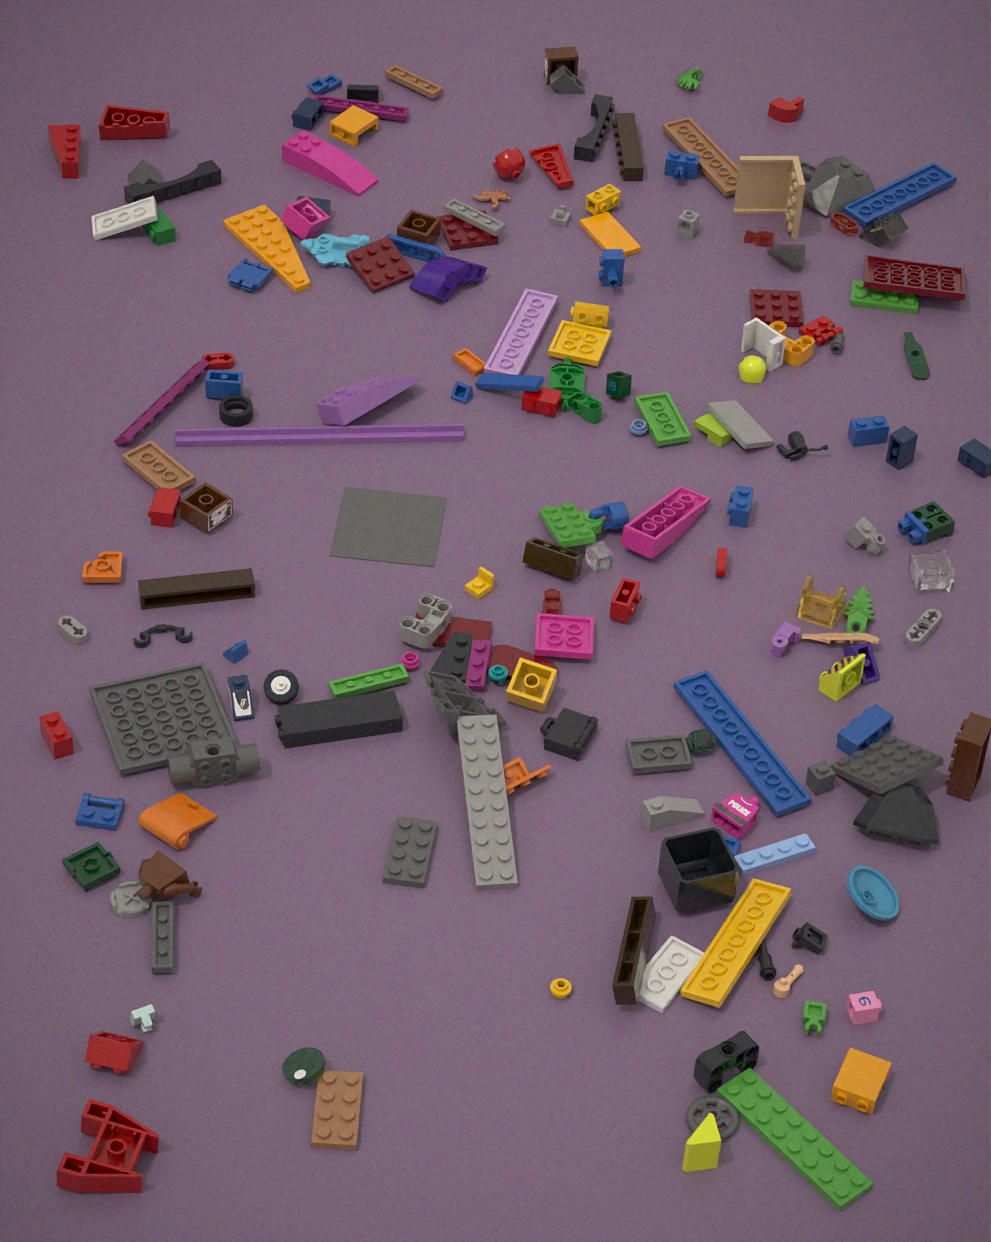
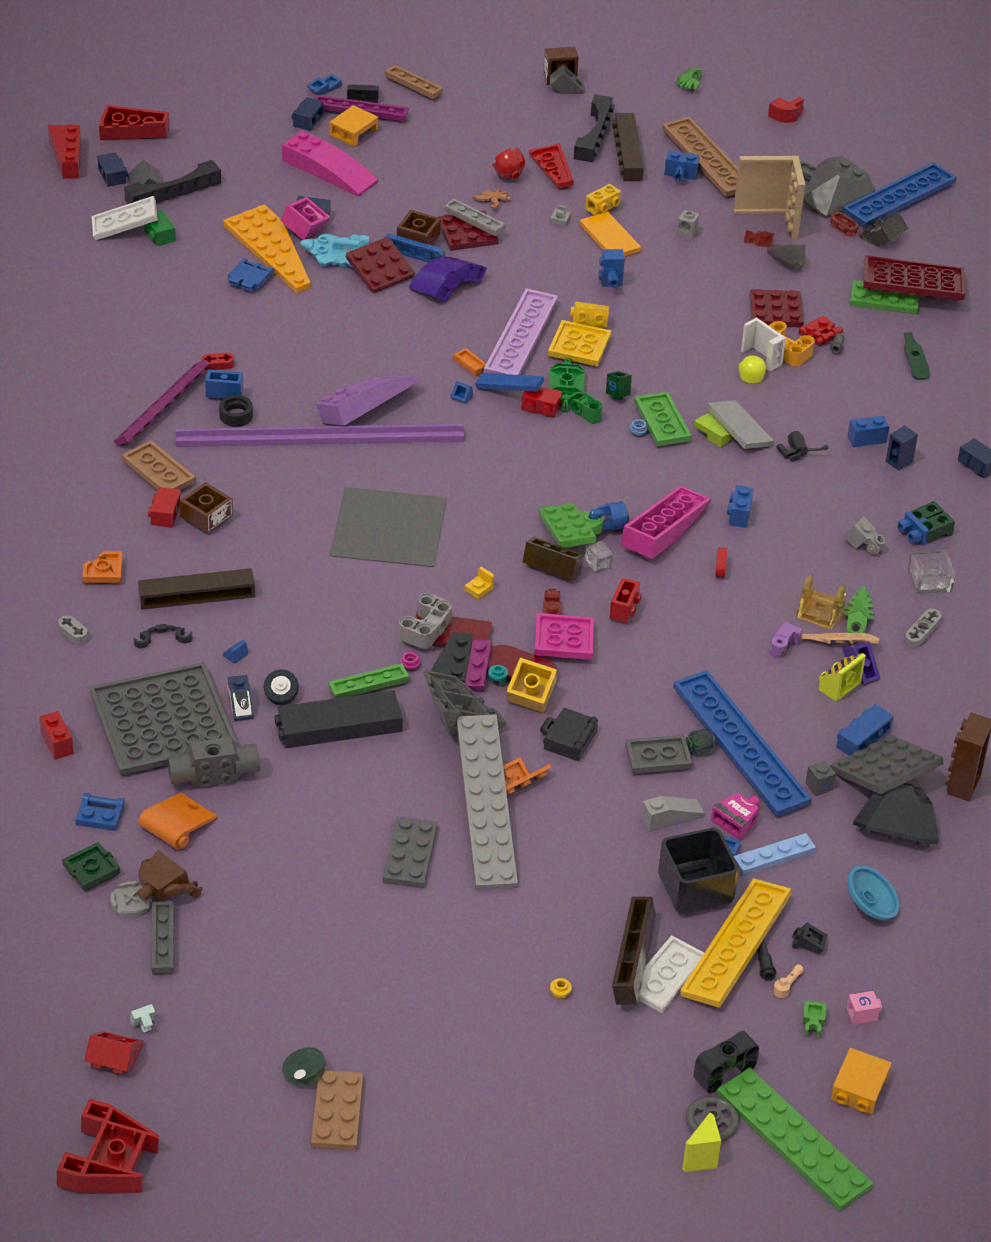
none -> dark blue brick [97,152,128,187]

